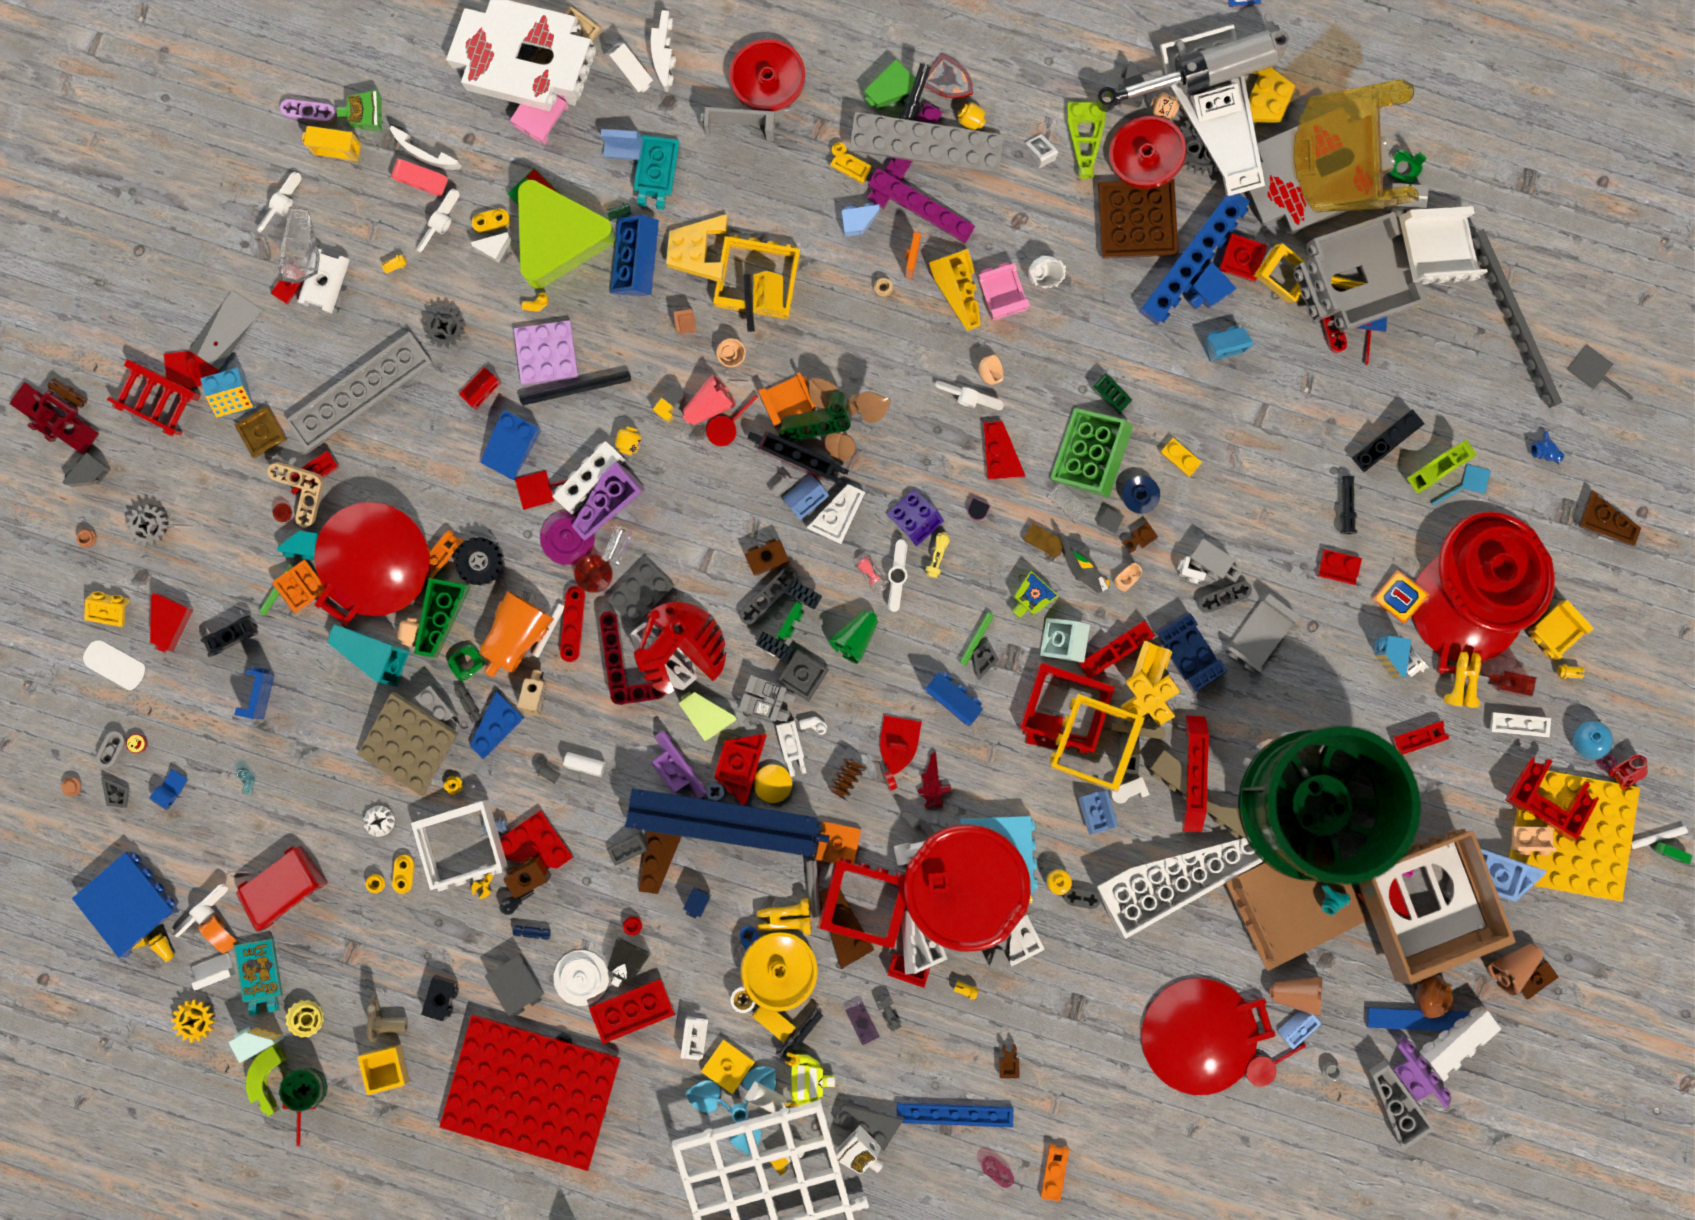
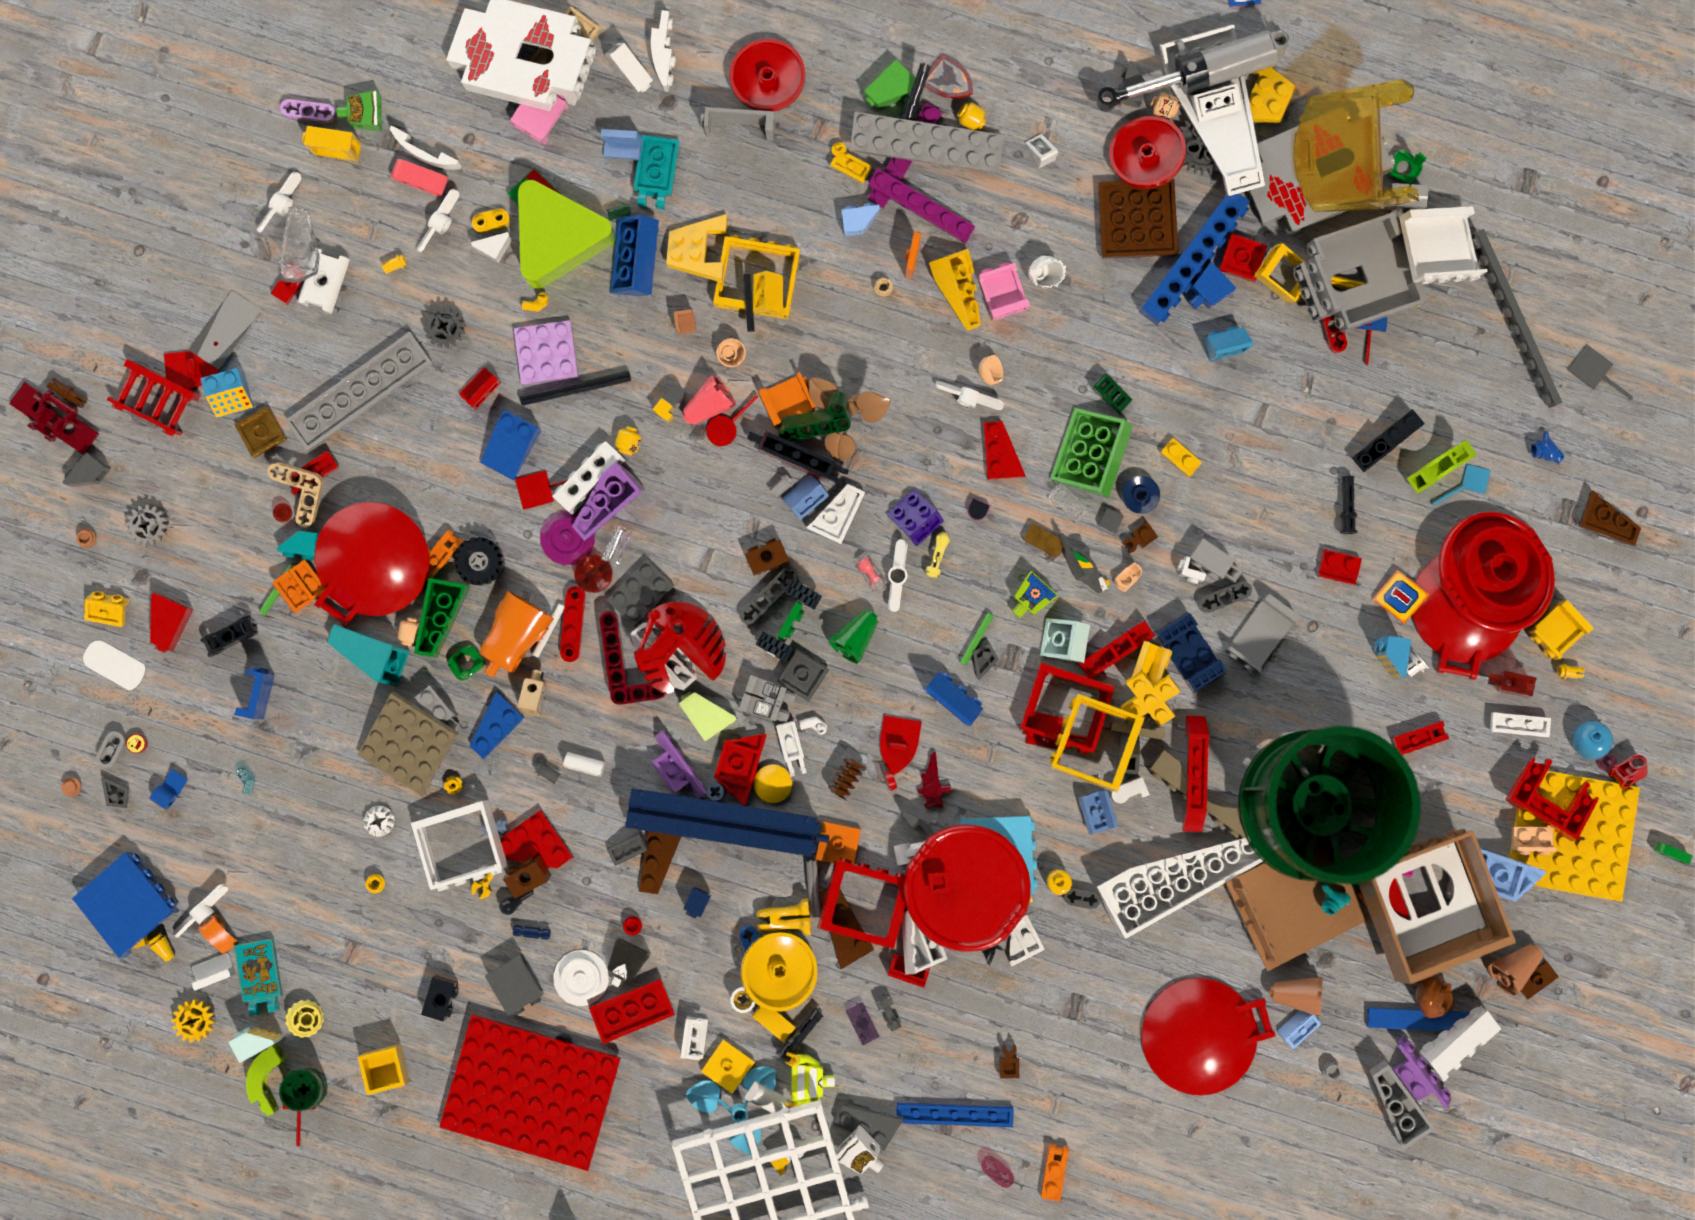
windscreen [236,846,328,932] -> none
dark tan piece [367,995,408,1042] -> none
yellow plate [392,855,415,894] -> none
dark grey axle [455,686,481,723] -> none
yellow pin [953,980,979,1000] -> none
lime plate [1067,102,1106,179] -> none
red piece [1246,1044,1306,1087] -> none
yellow piece [1443,652,1481,708] -> none
white bar [1631,826,1688,850] -> none

